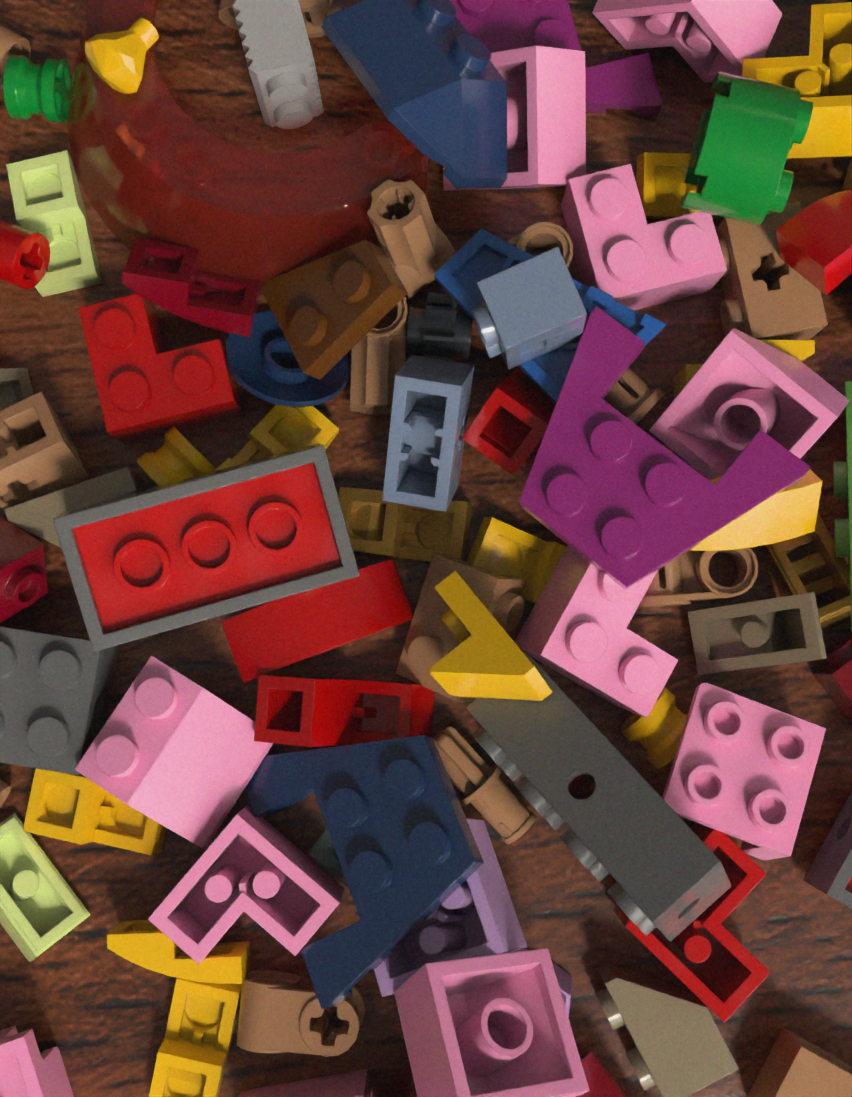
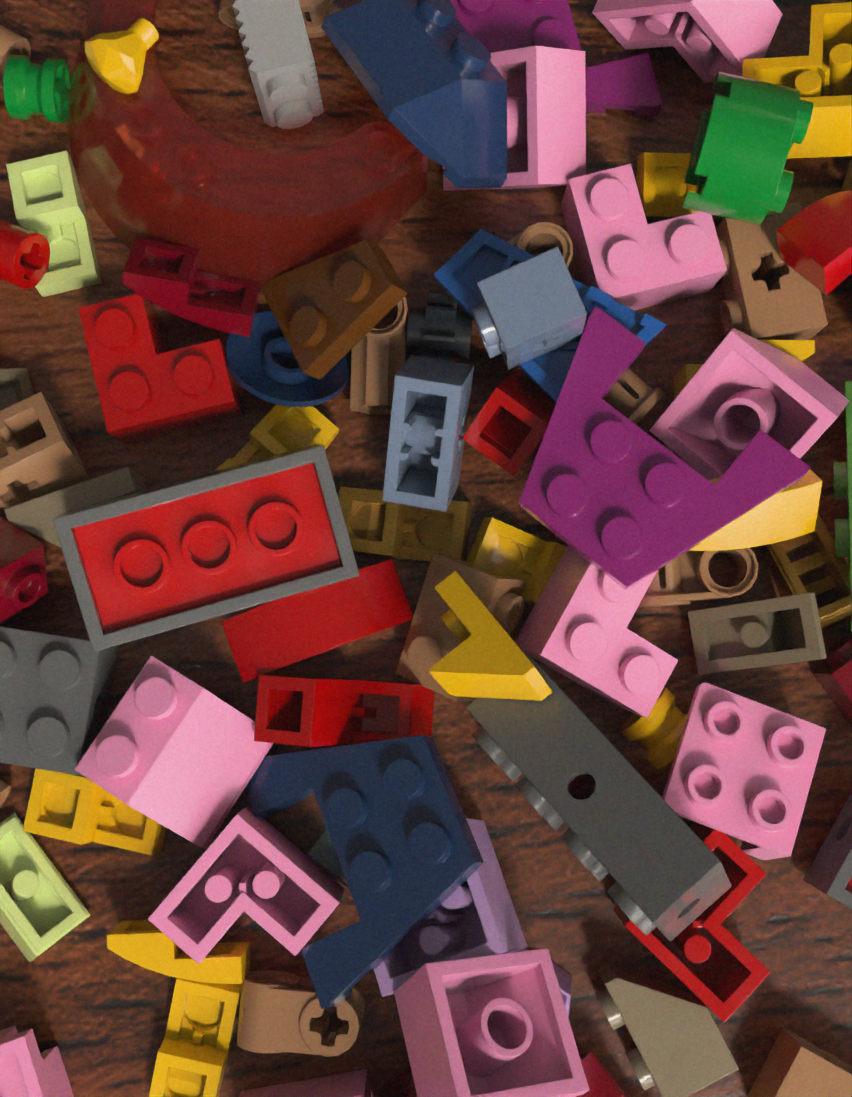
yellow wheel [136,426,216,486] -> none
medium nougat piece [367,180,456,300] -> none
medium nougat axle [433,726,537,844] -> none

